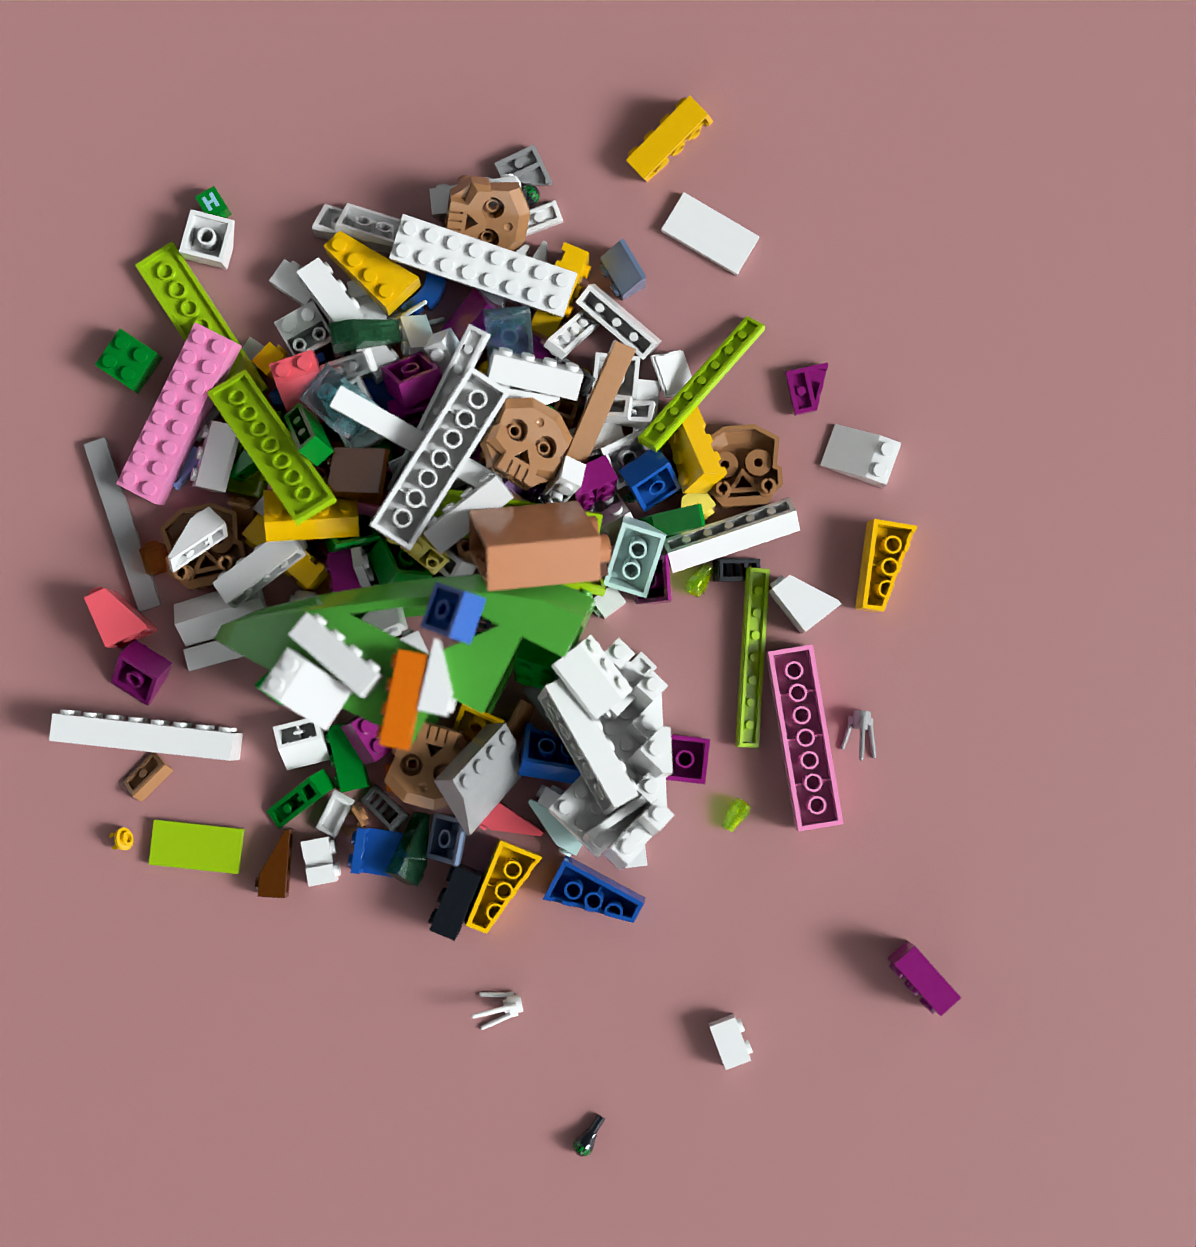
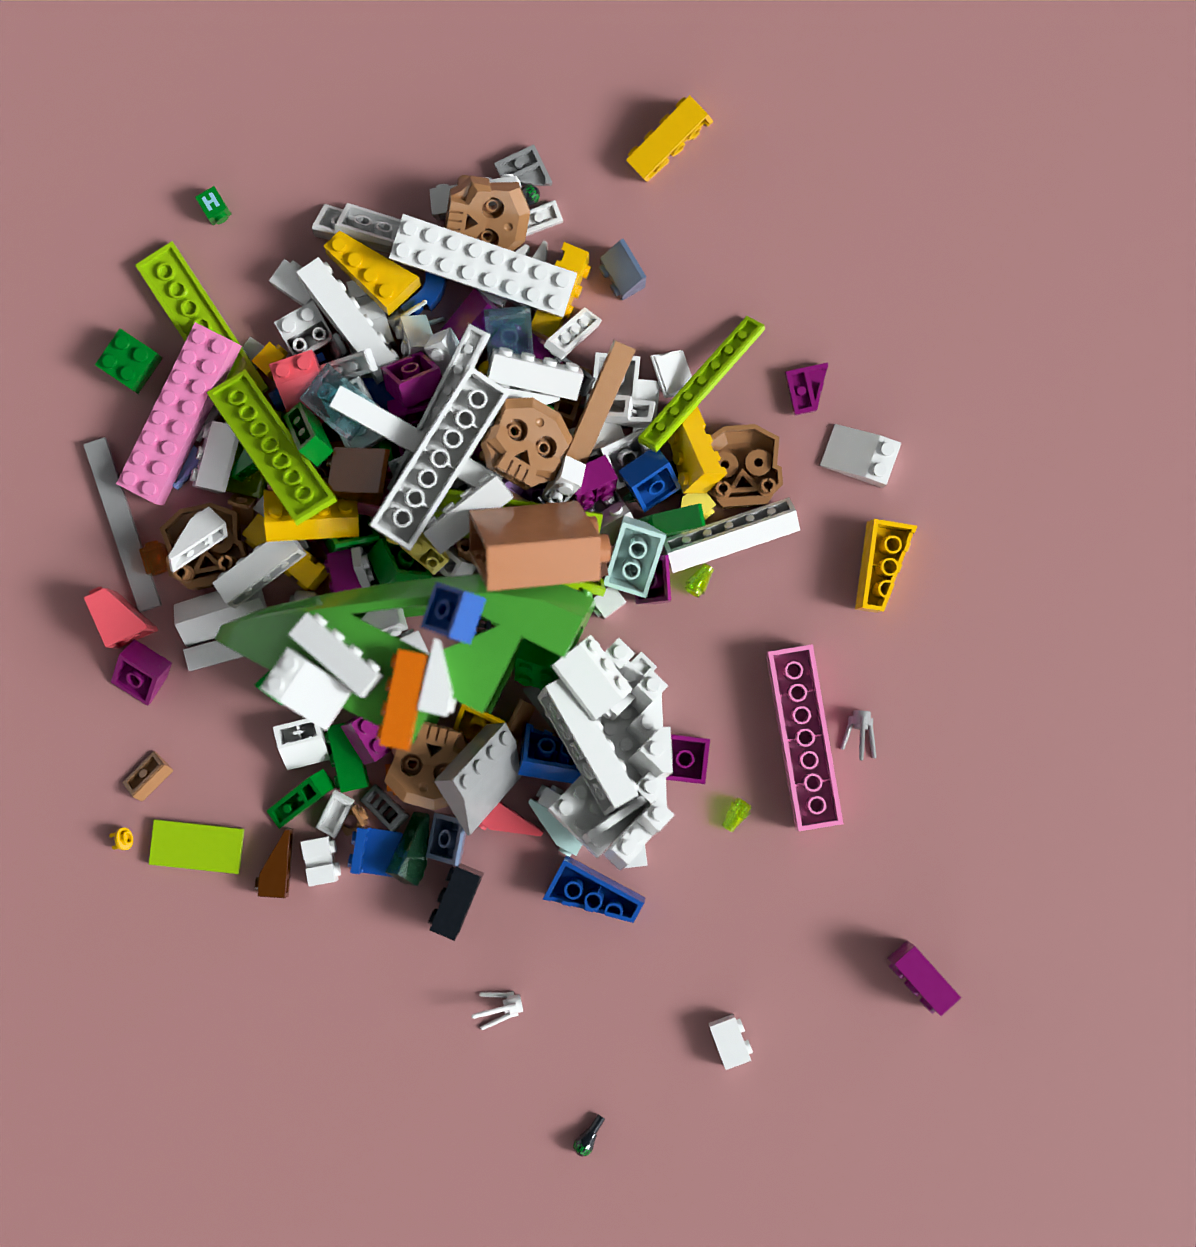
white brick [49,709,243,761] -> none
white slope [179,209,235,270] -> none
clear green slope [328,319,401,353] -> none
yellow wedge [464,838,542,934] -> none
white brick [576,284,662,360] -> none
white tile [661,192,760,276] -> none
black slope [713,559,760,582] -> none
lime tile [735,567,770,748] -> none
white slope [768,575,841,634] -> none

